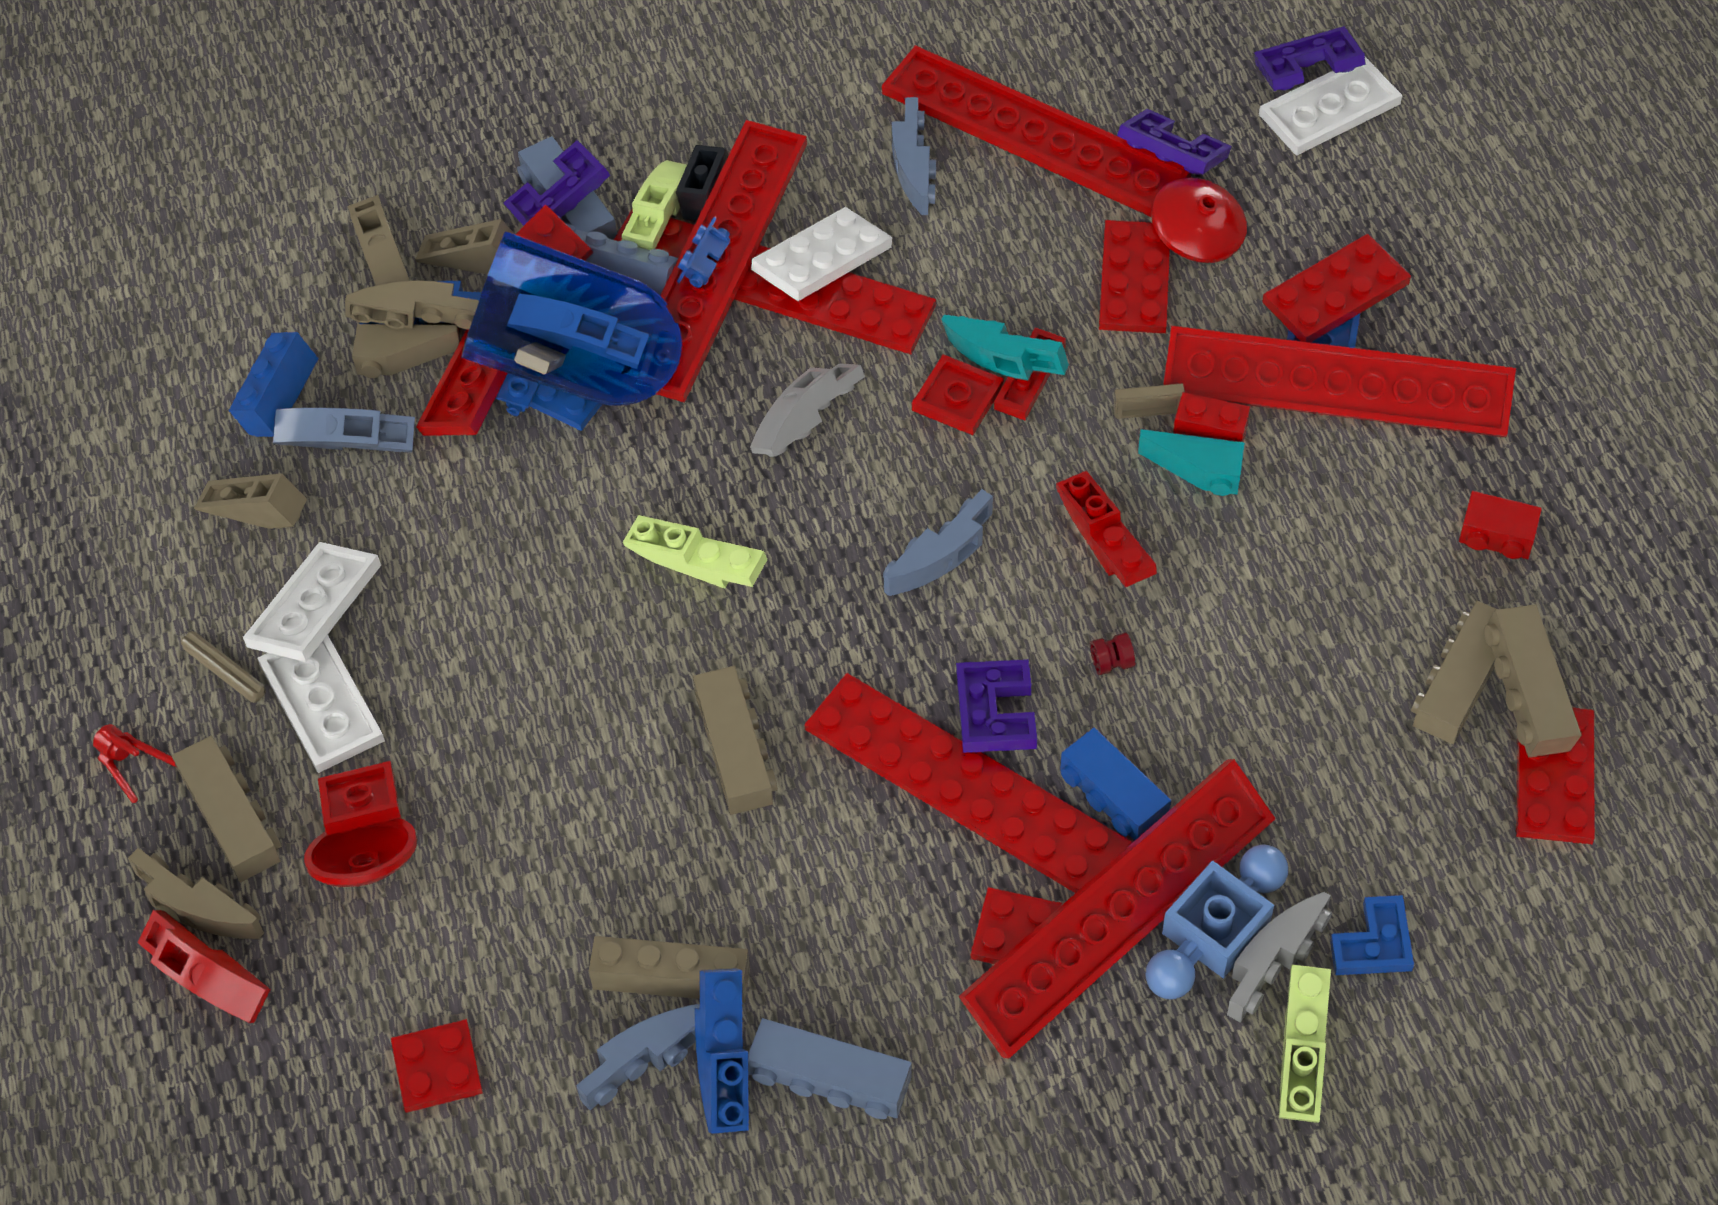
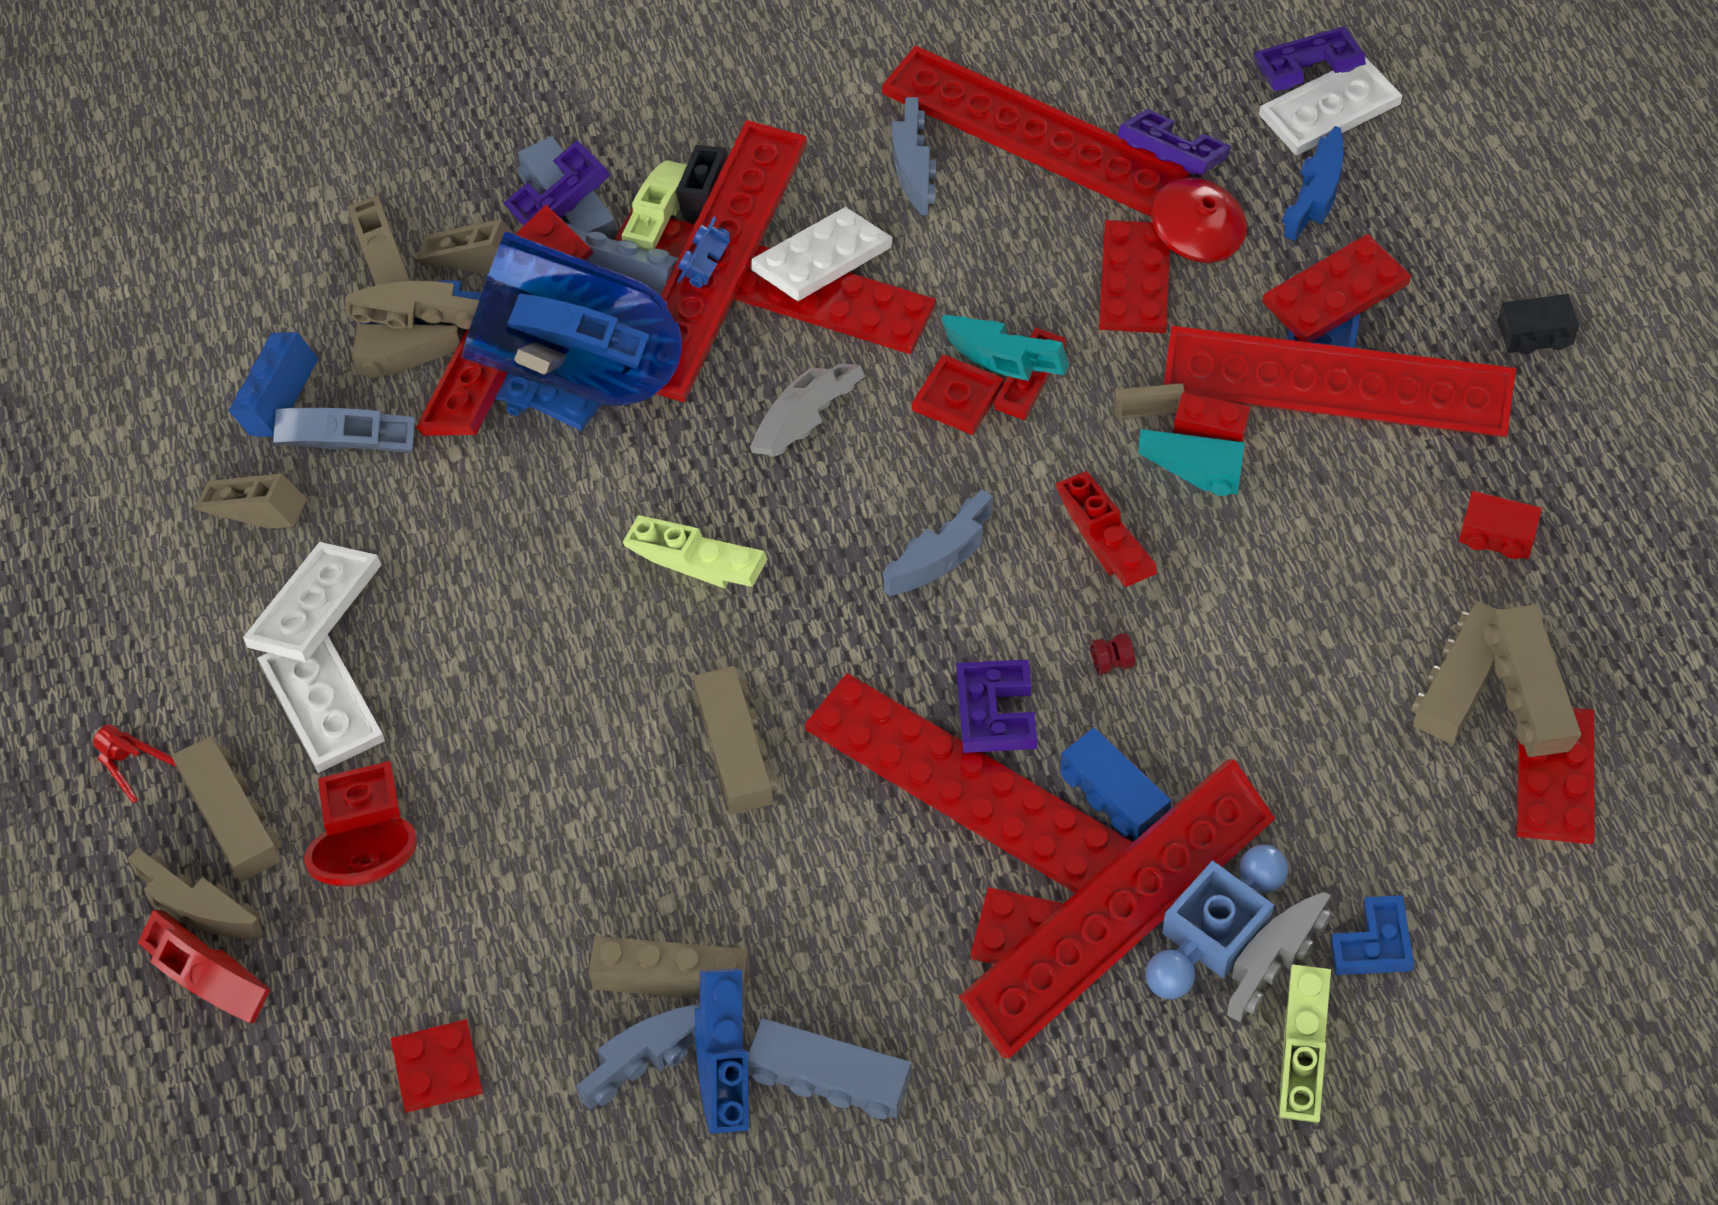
dark tan axle [181,631,266,703] -> none
none -> blue slope [1282,126,1344,241]
none -> black brick [1497,294,1579,354]

